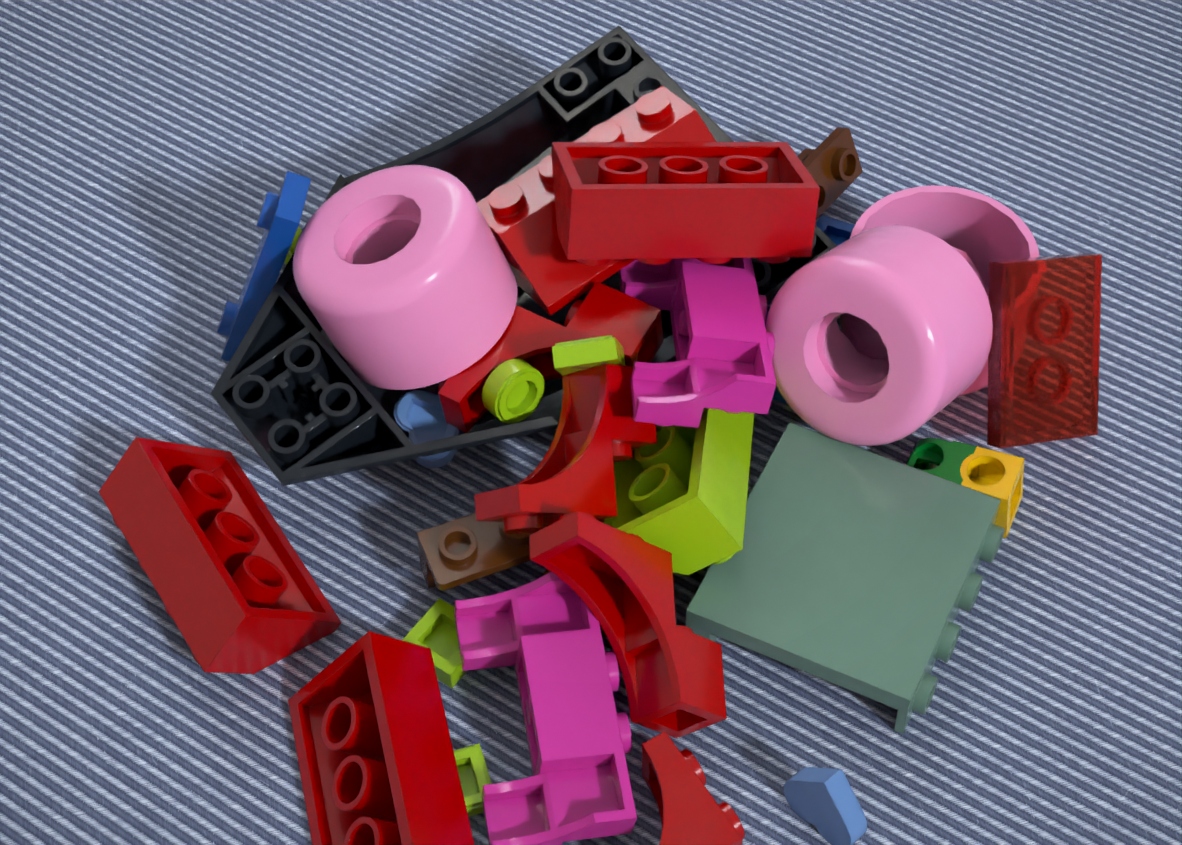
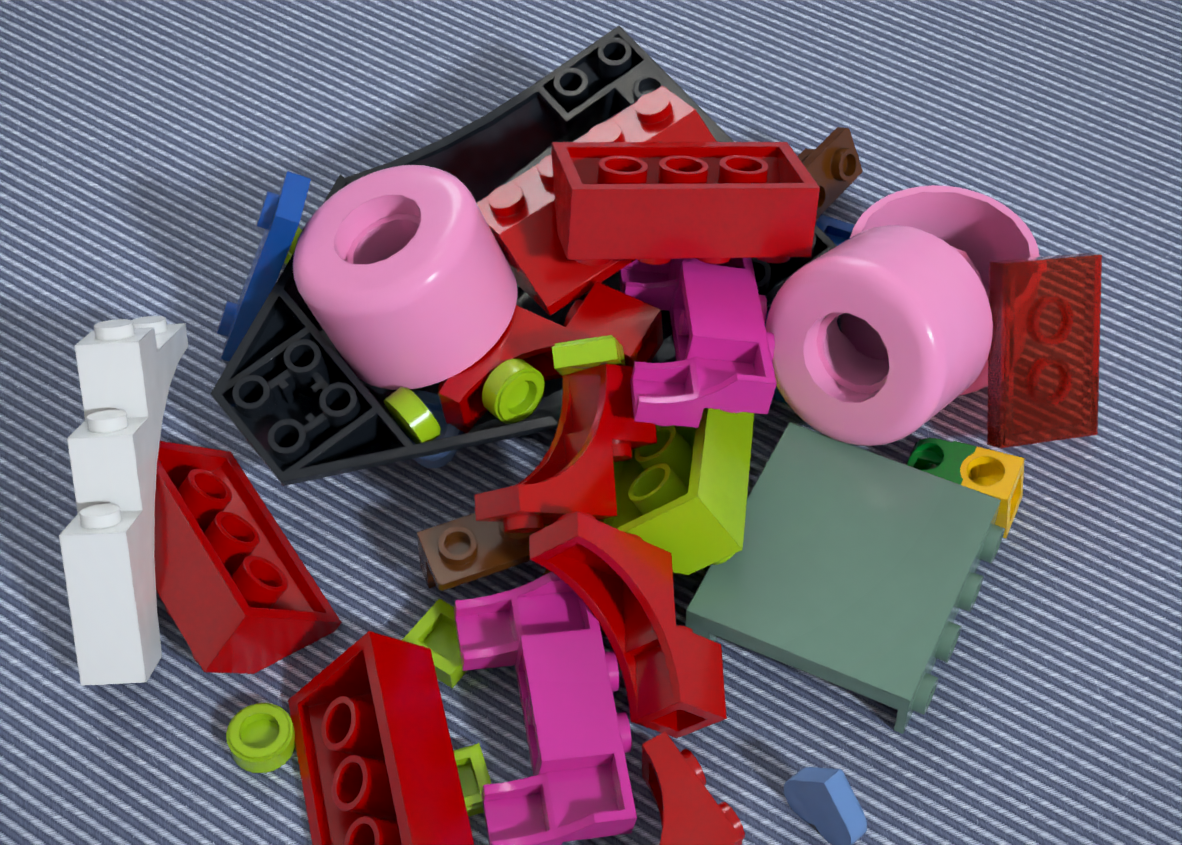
none -> white arch [59,316,188,686]
none -> lime tile [226,703,296,773]
none -> lime tile [384,386,441,444]

